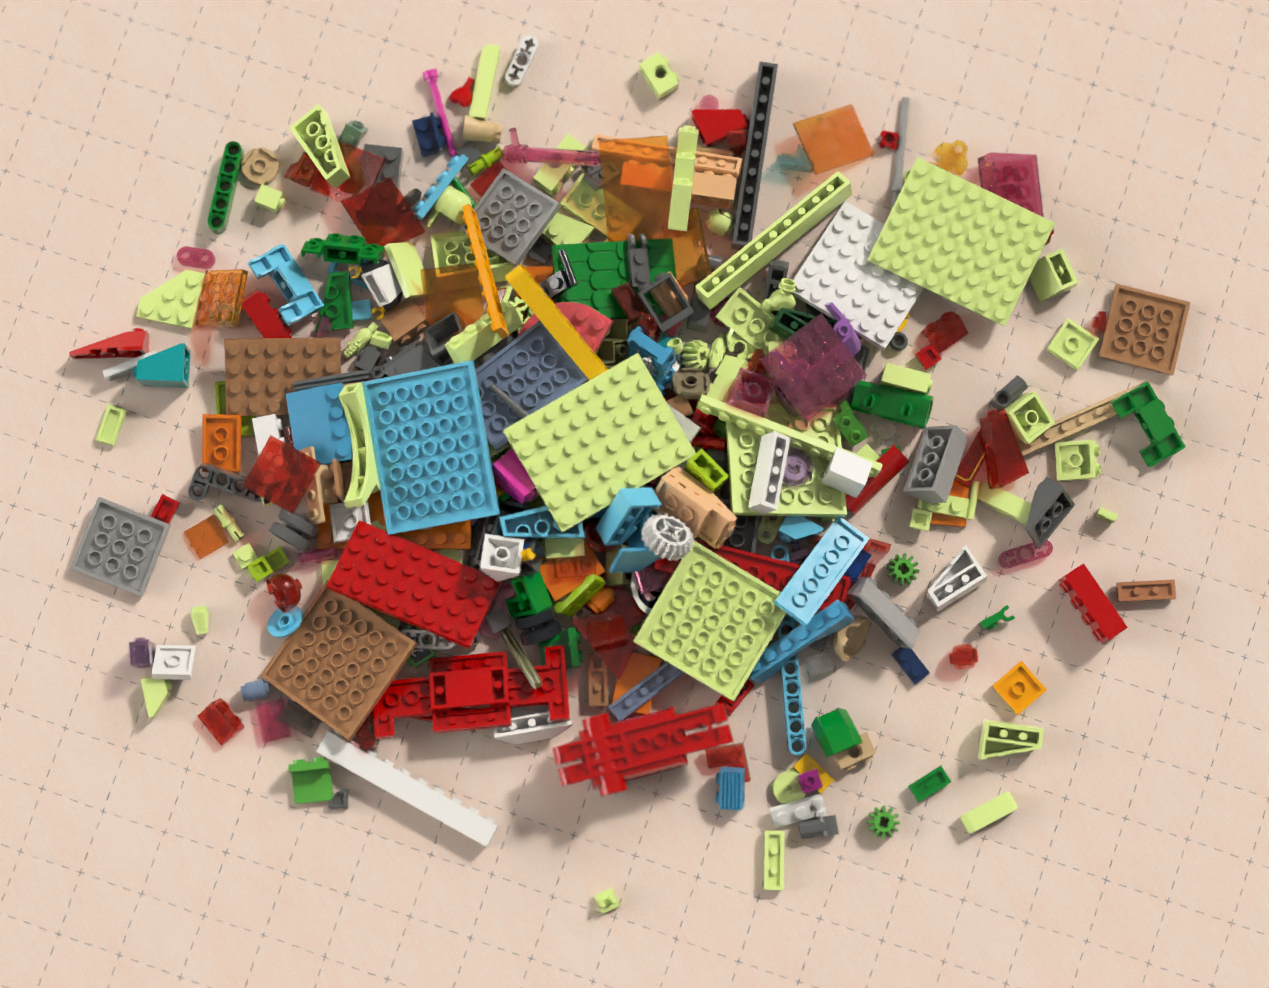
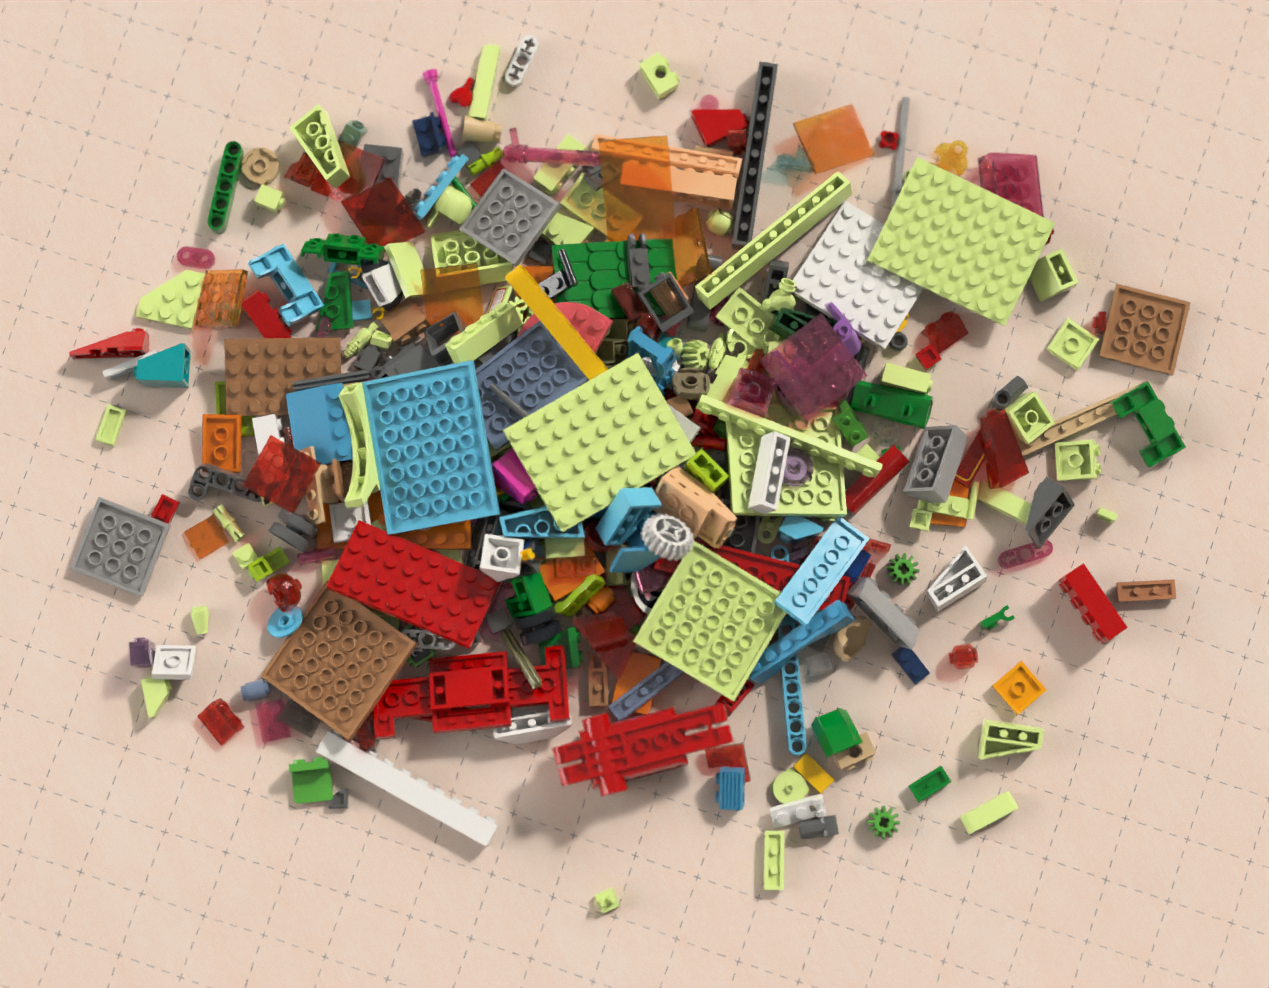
light orange plate [462,204,509,339] -> none
yellowish green arch [668,125,698,231] -> none
magenta brick [797,769,823,794] -> none
white slope [821,447,872,498] -> none

